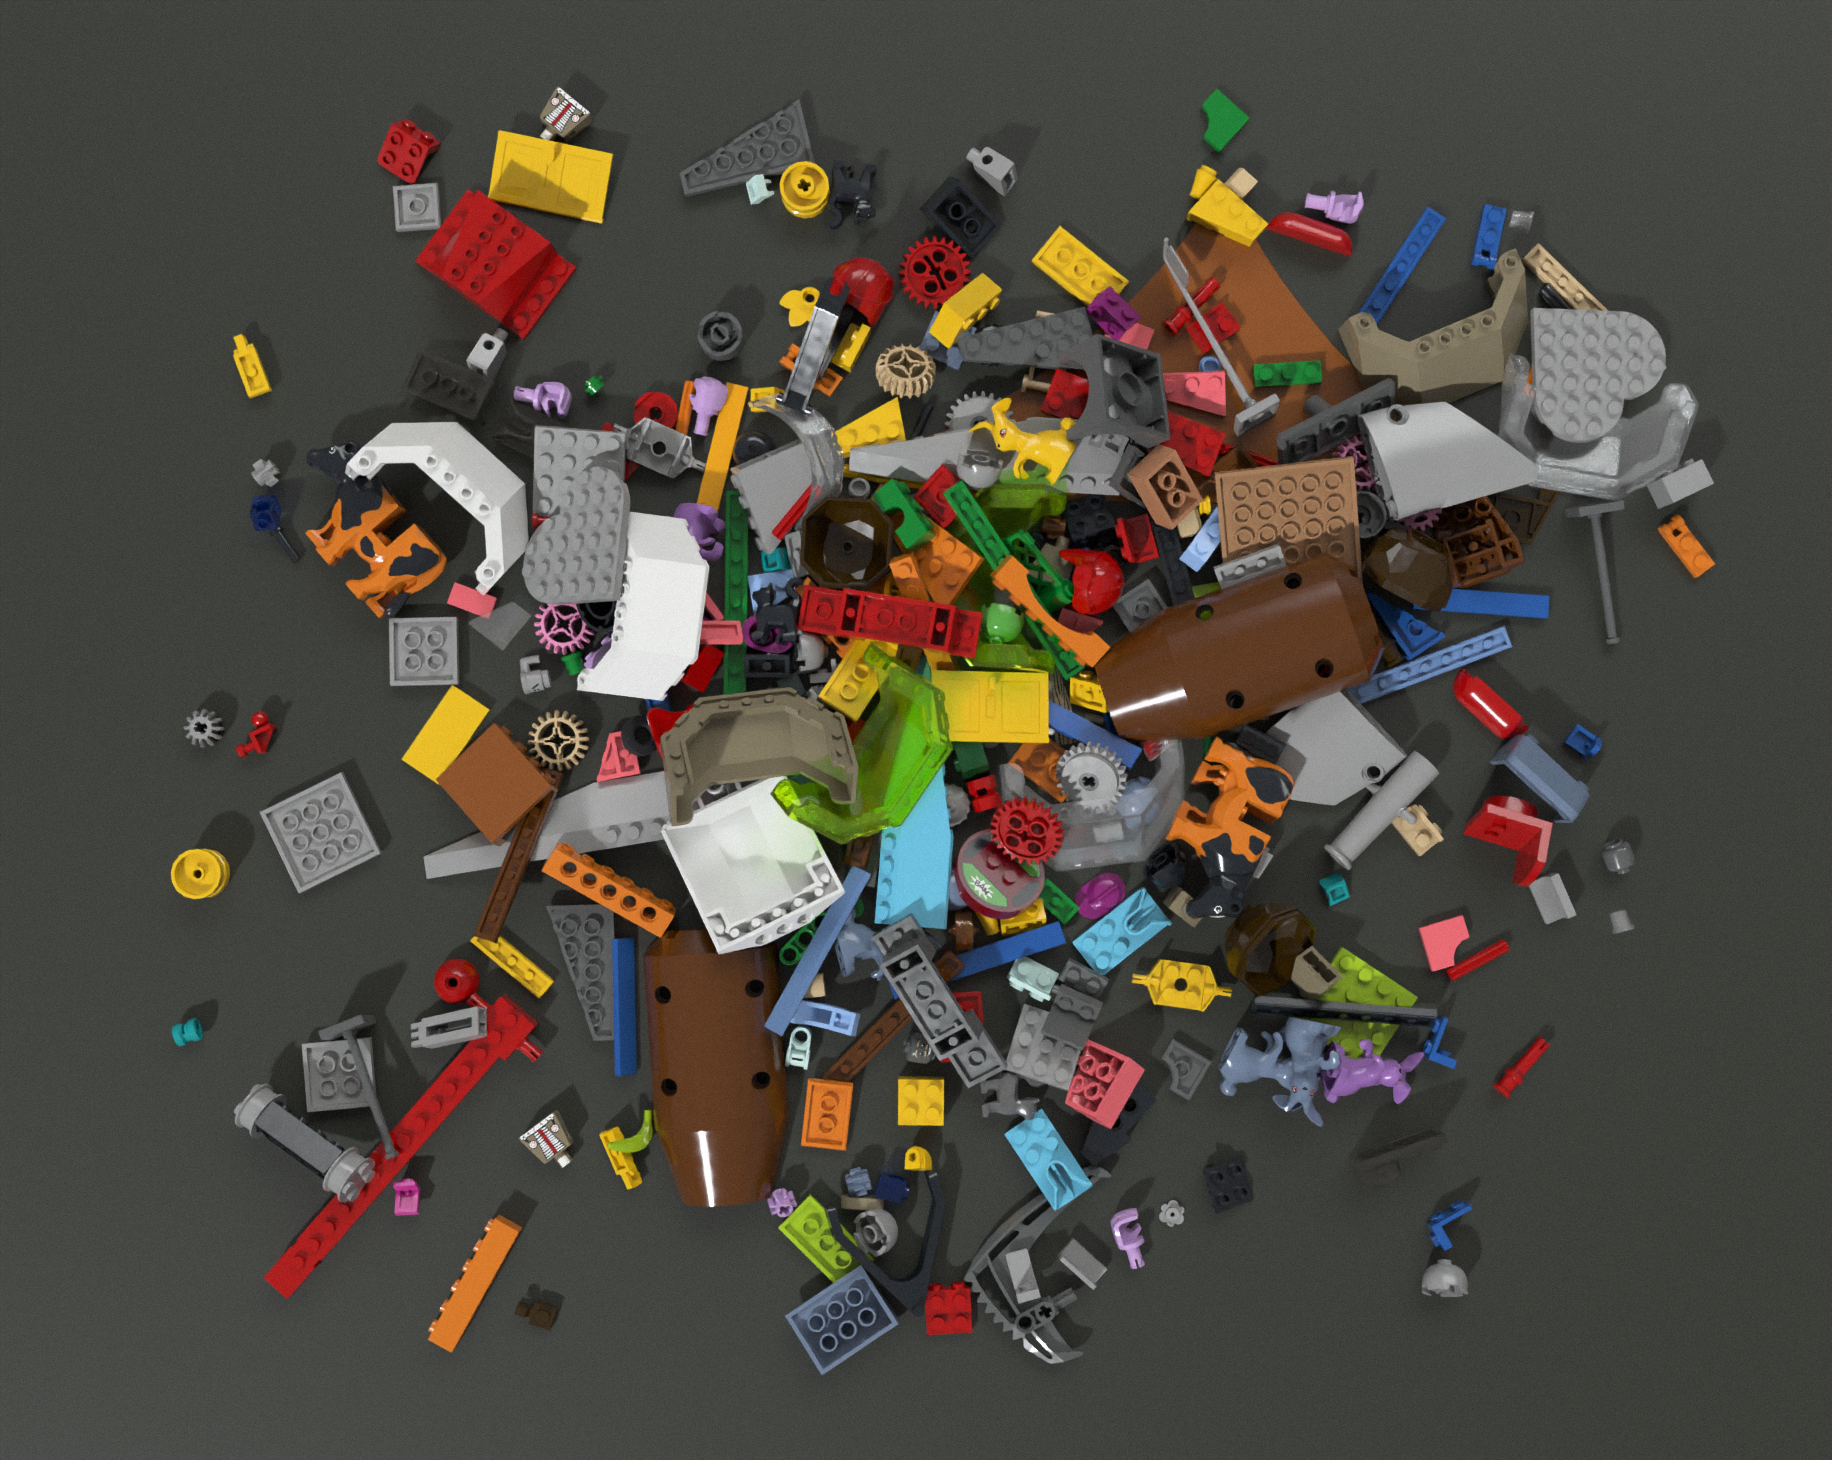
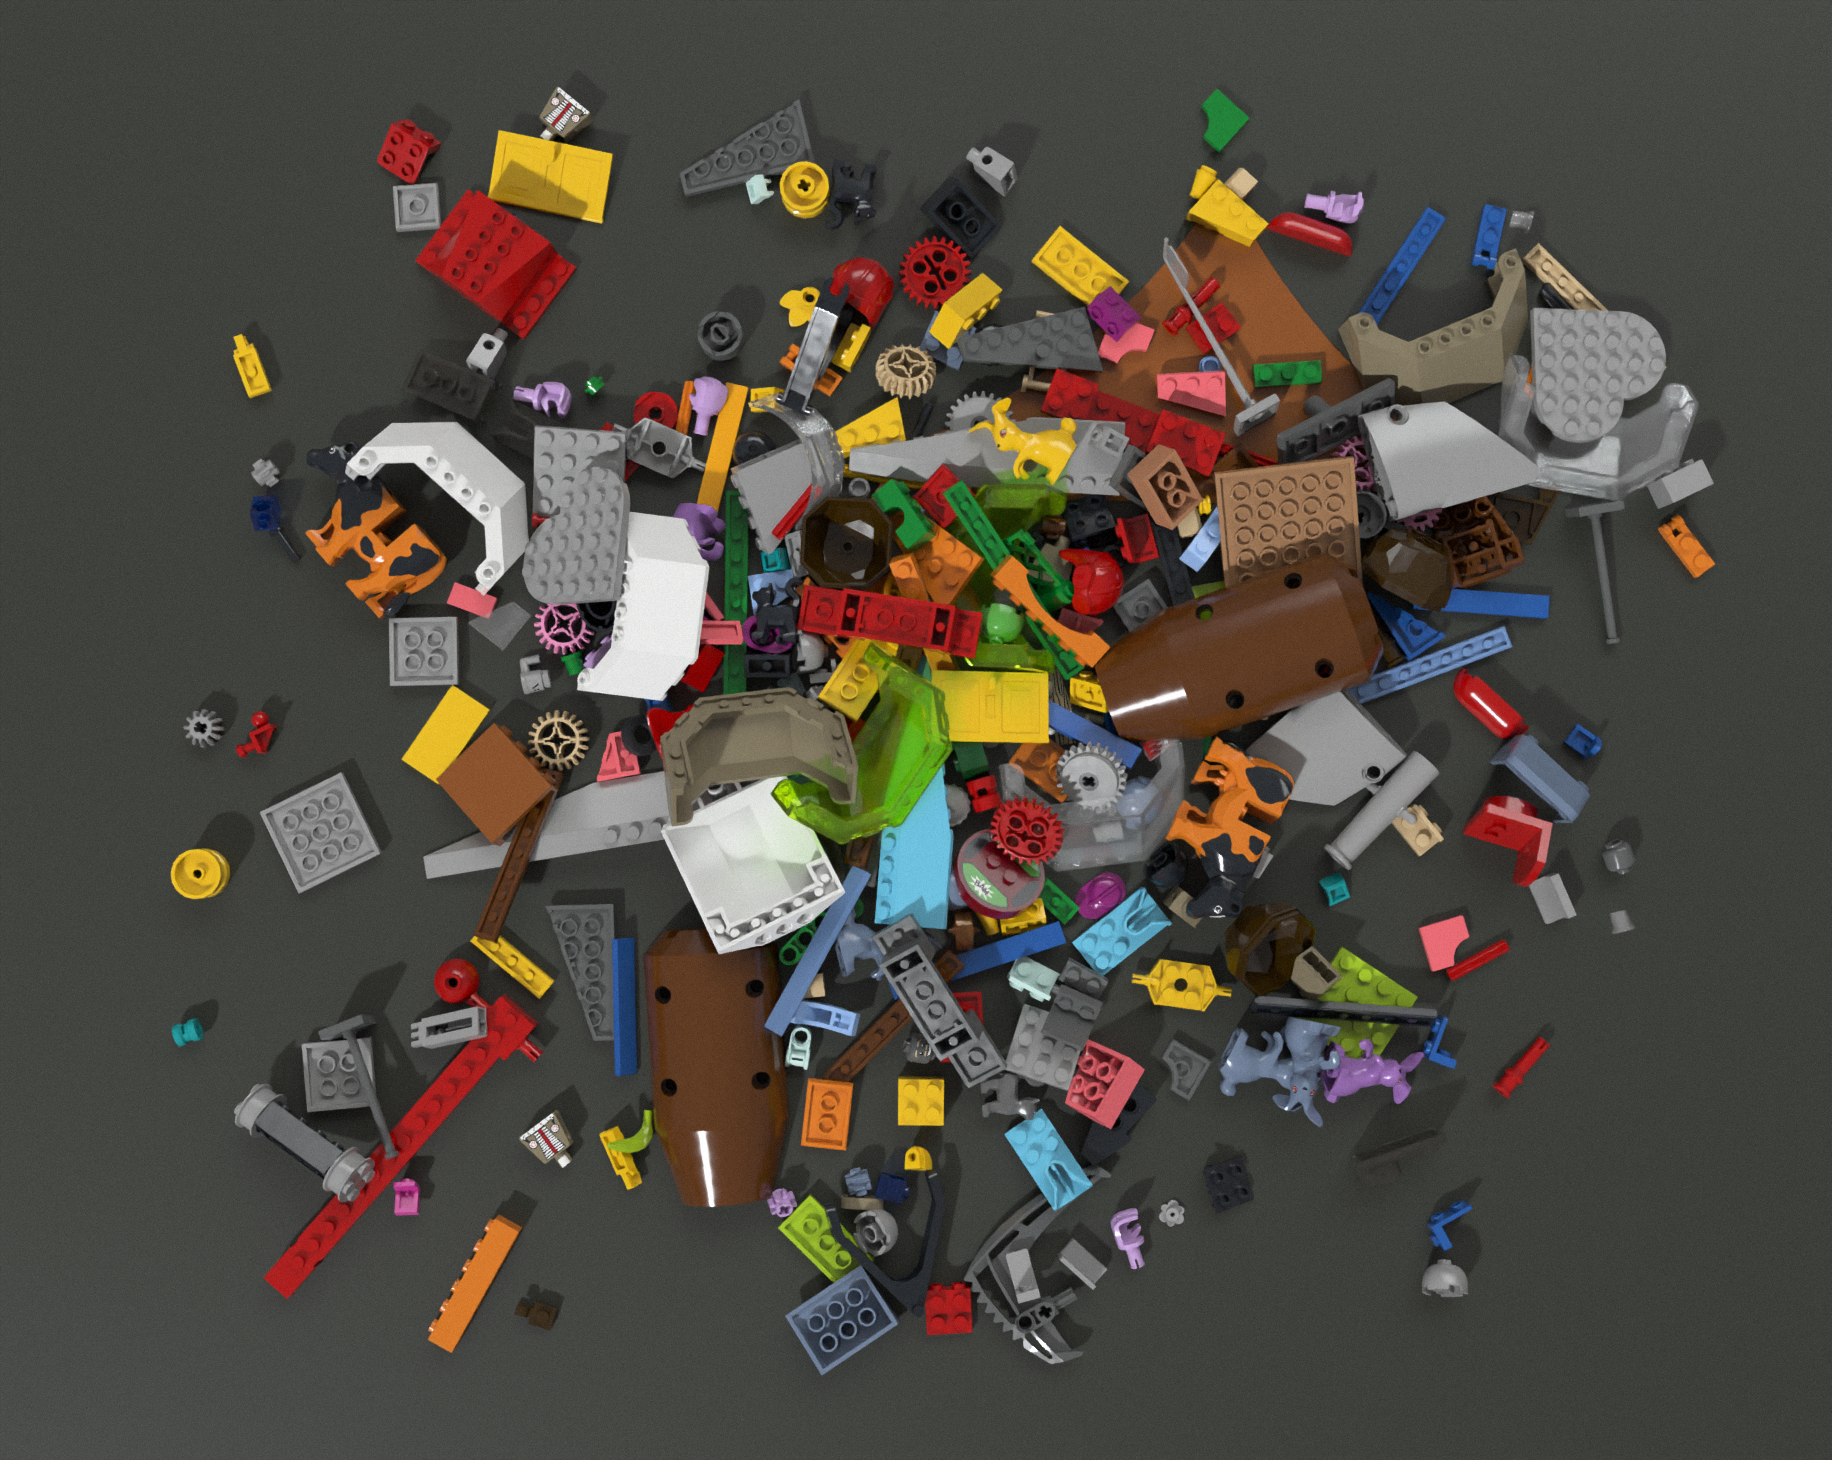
orange brick [542,842,676,938] -> none
light grey cylinder [956,449,1003,490] -> none
dark grey piece [1058,334,1170,452] -> none
light grey plate [1214,544,1287,589] -> none
black plate [1235,724,1286,765] -> none

